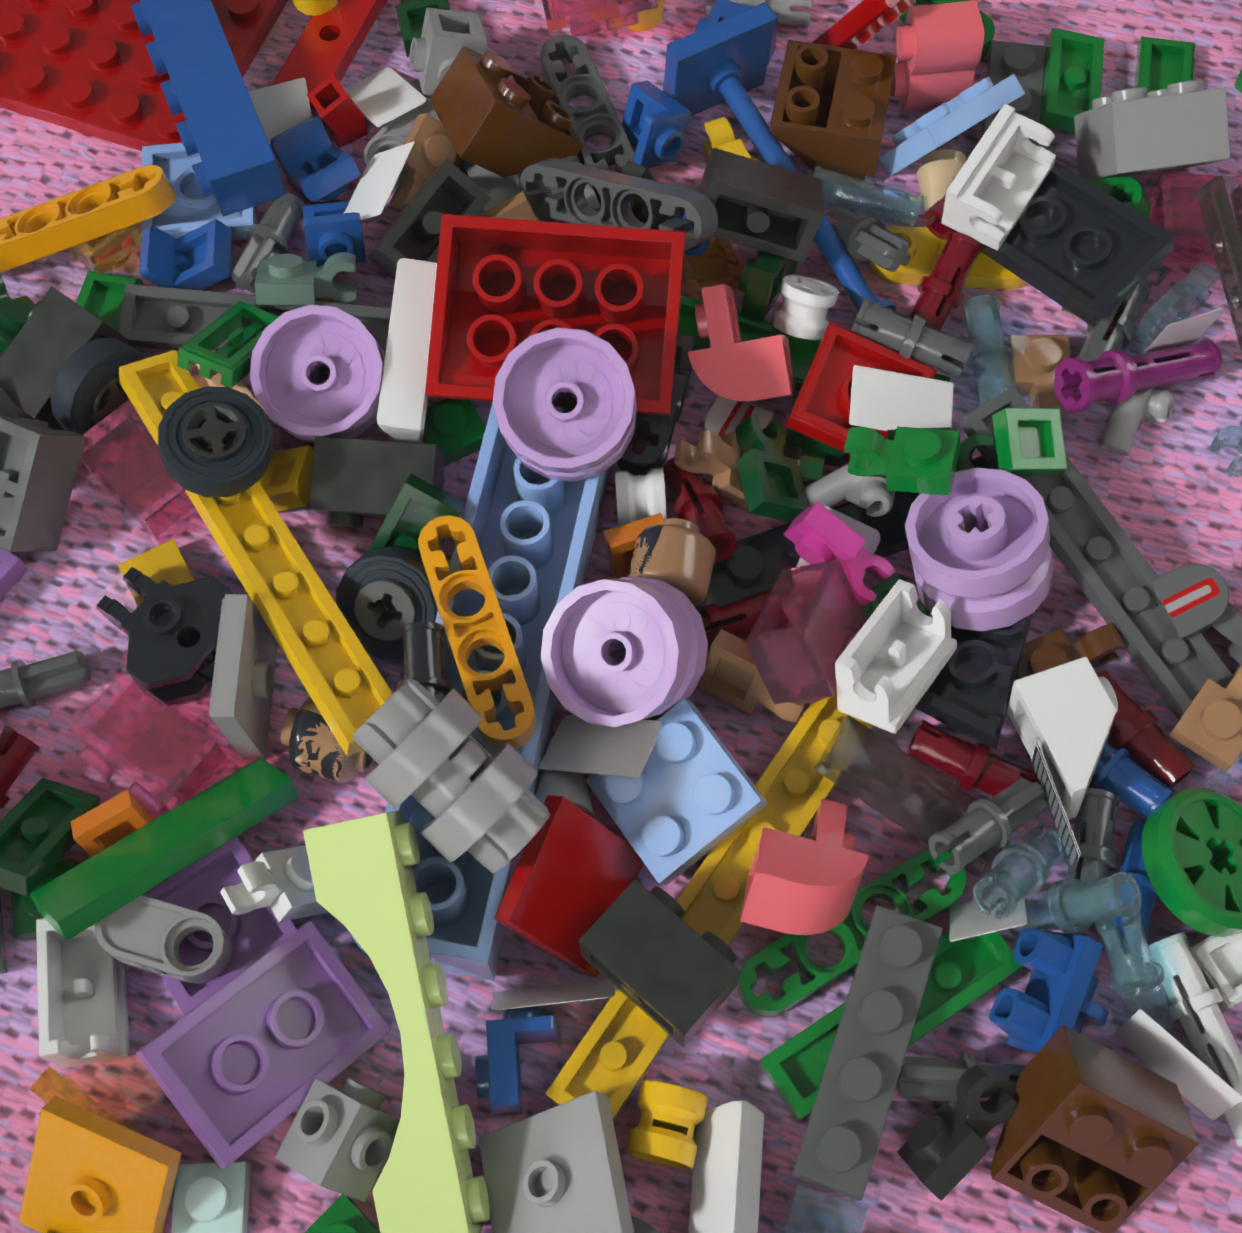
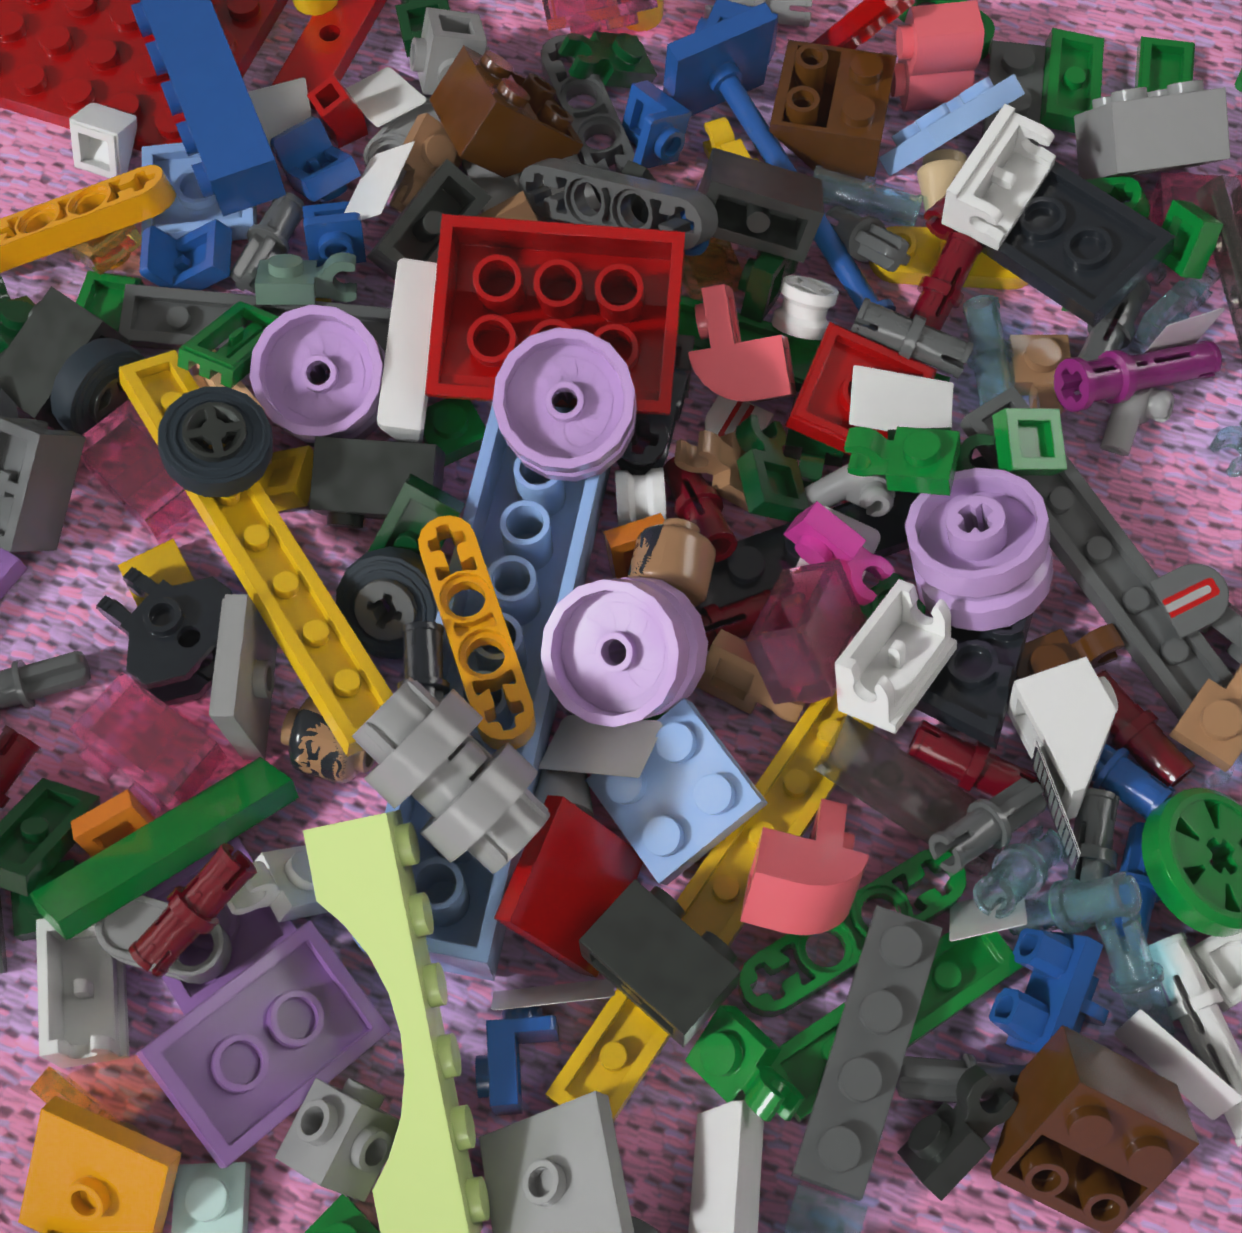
yellow wheel [625,1080,708,1170] -> none
none -> white slope [69,103,137,178]
none -> dark red pin [129,843,257,977]
none -> dark green plate [558,31,657,89]
none -> green plate [685,1005,805,1122]
none -> green plate [1161,199,1224,279]

